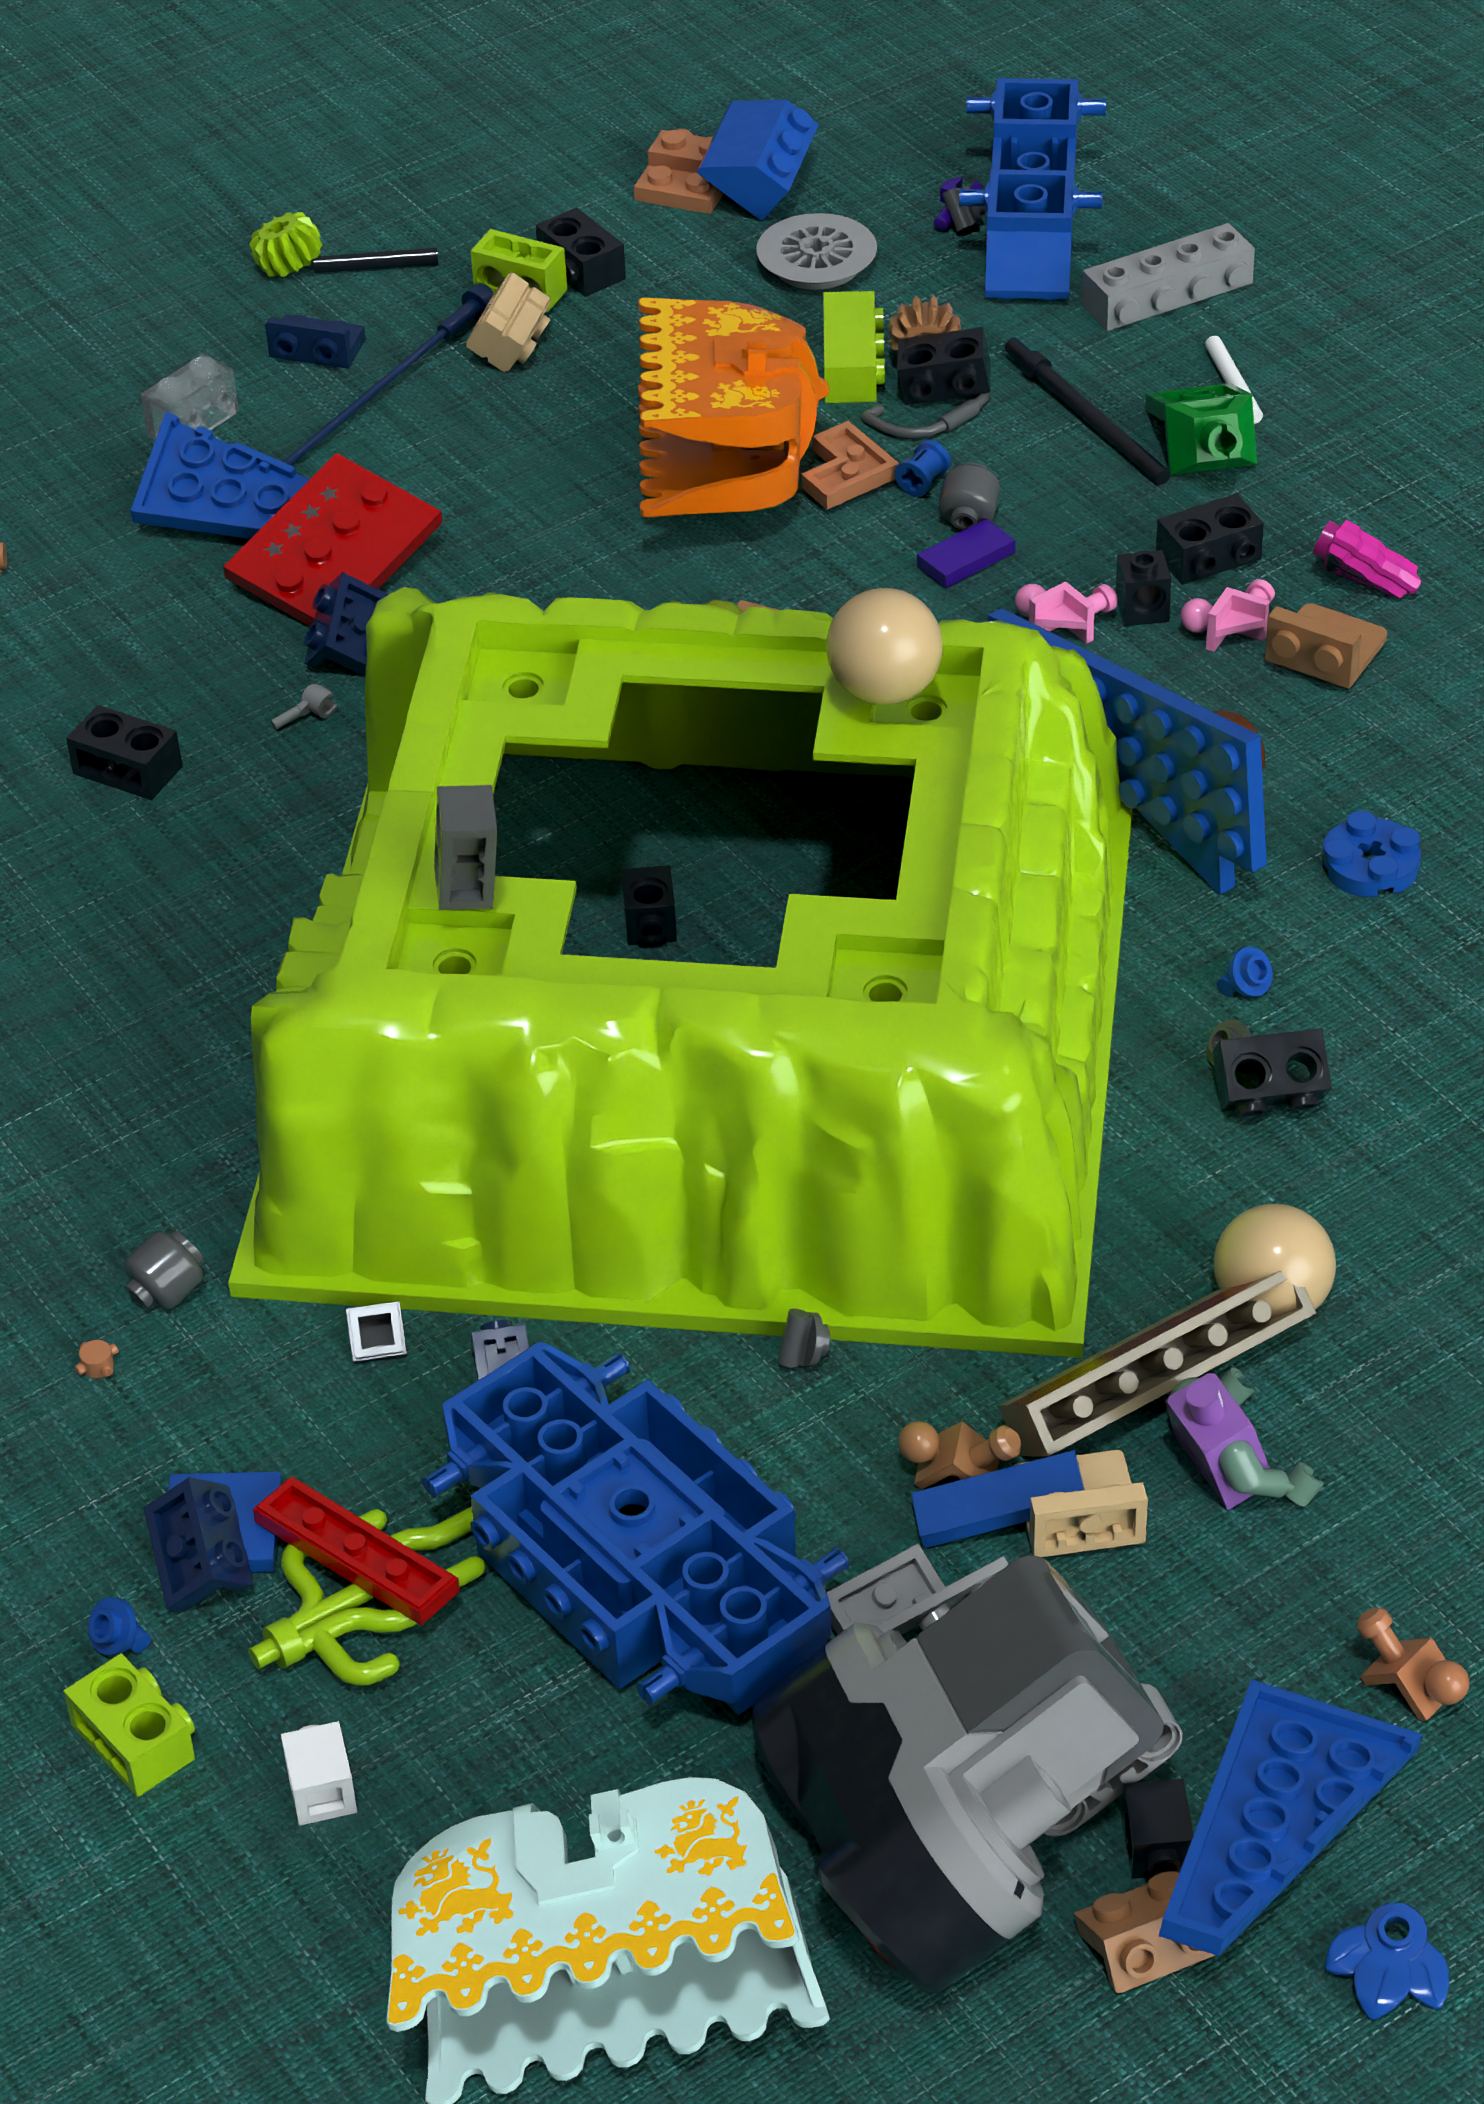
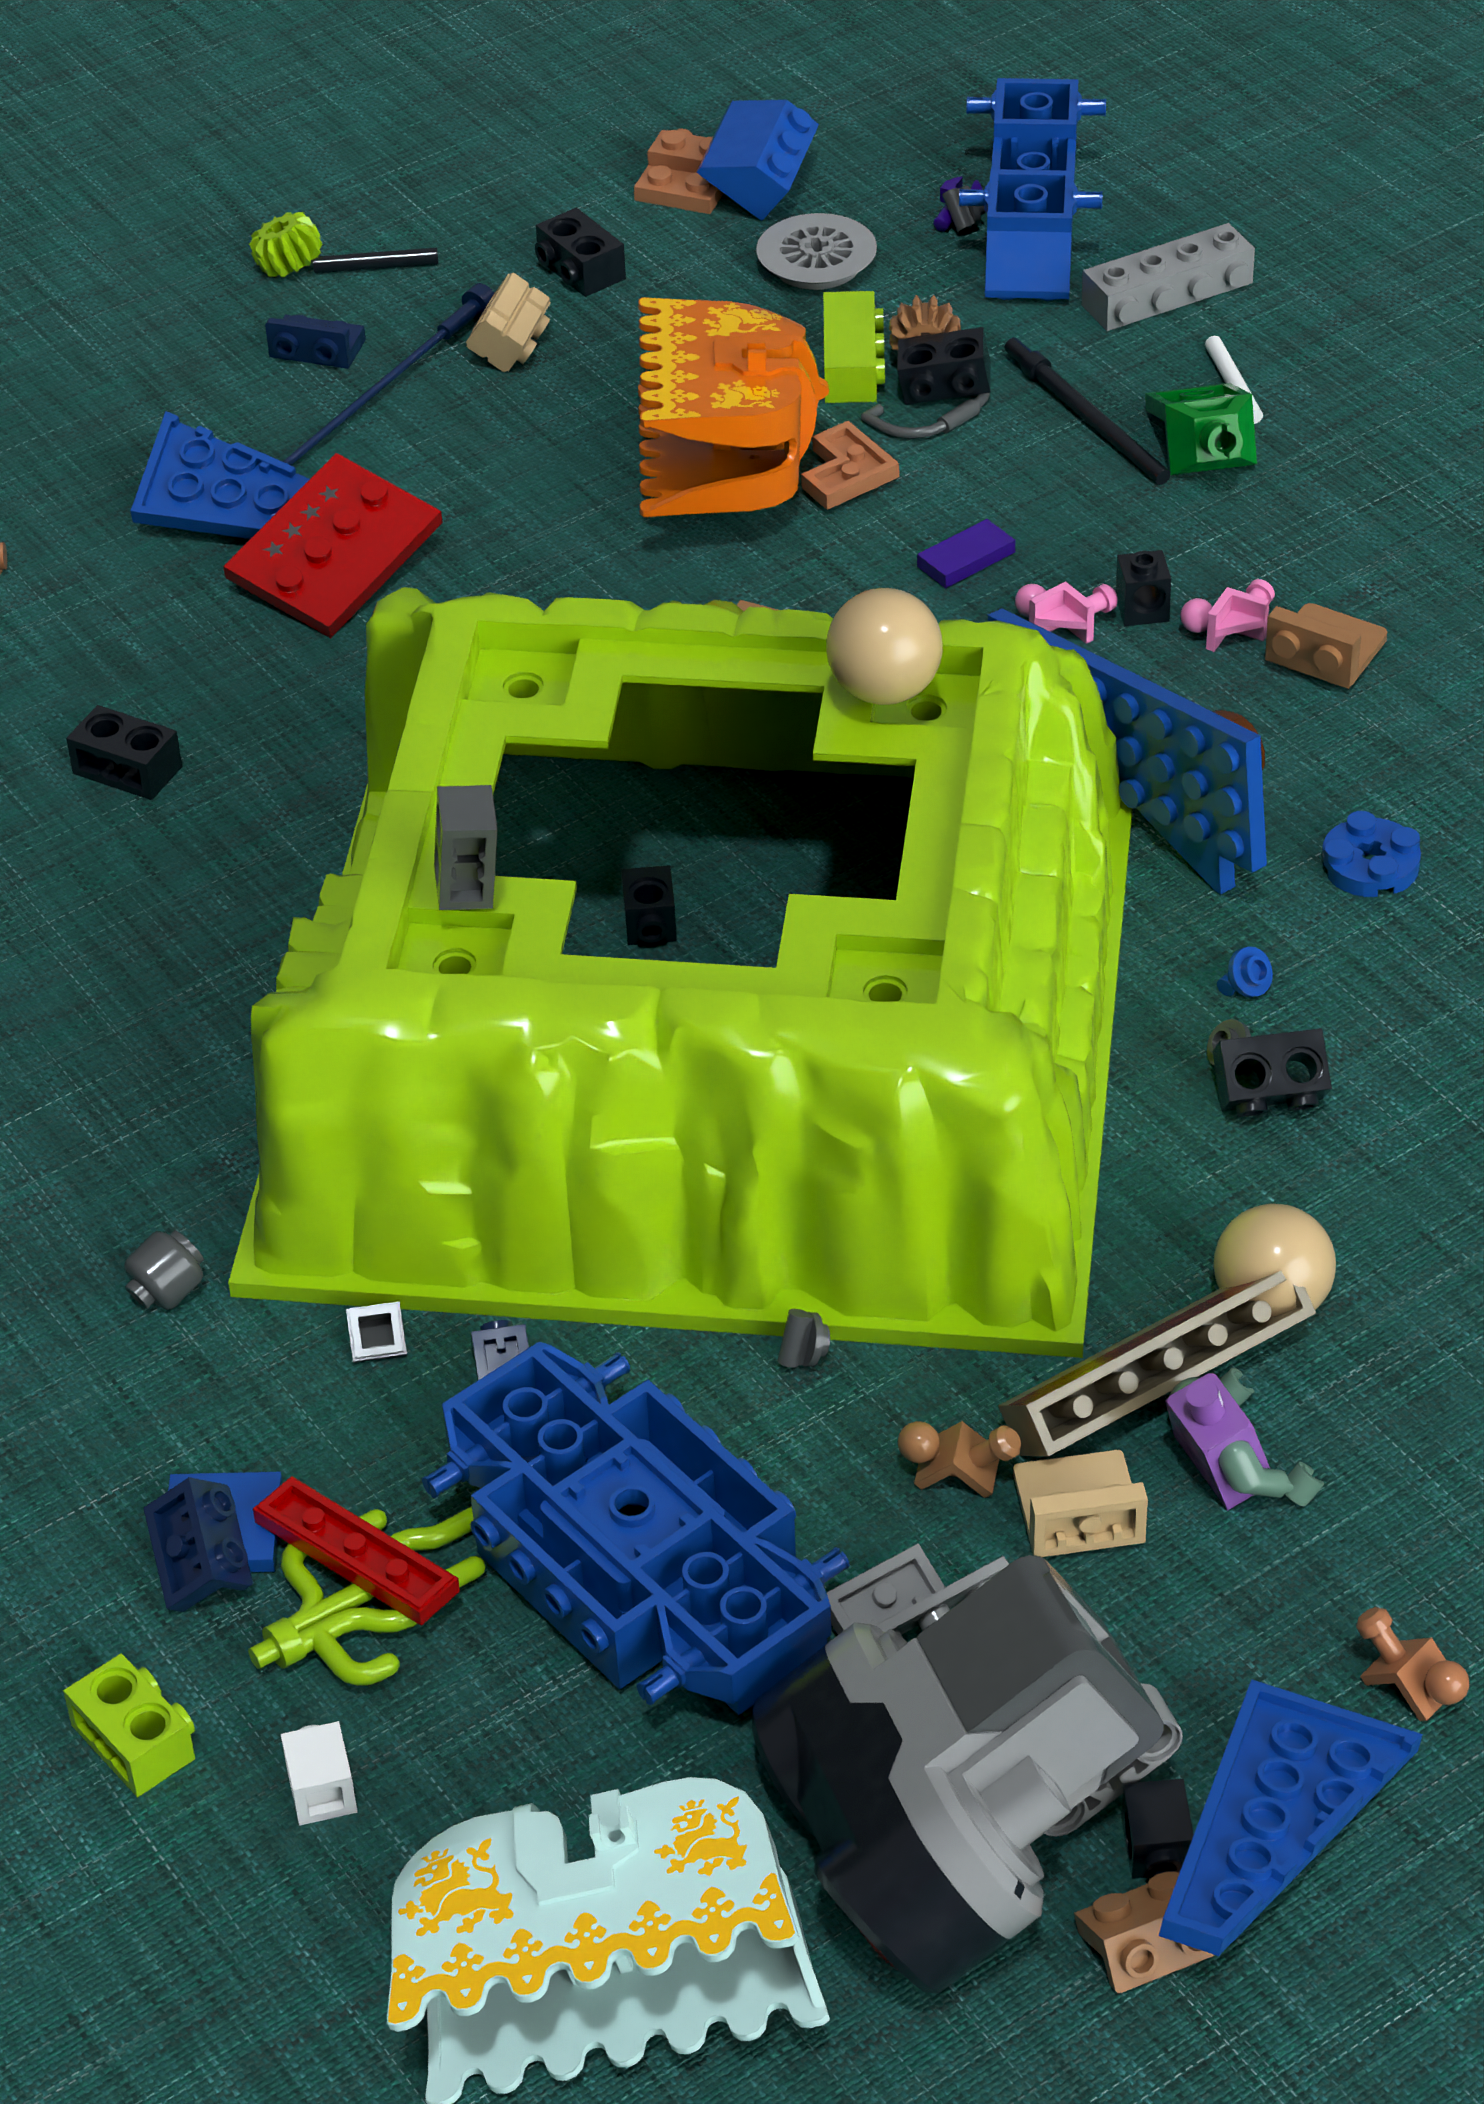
nougat piece [74,1340,119,1378] -> none
blue plate [88,1597,151,1655] -> none
clear brick [141,354,239,440] -> none
light grey hand [271,684,337,730] -> none
dark blue bracket [304,572,389,677] -> none
lime brick [470,229,567,312] -> none
blue bush [895,440,951,497] -> none
blue tile [911,1450,1085,1548] -> none
dark grey head [939,462,1000,530] -> none
black brick [1156,493,1264,585] -> none
dark pink rock [1312,519,1421,599] -> none
blue plate [1325,1902,1449,2021] -> none

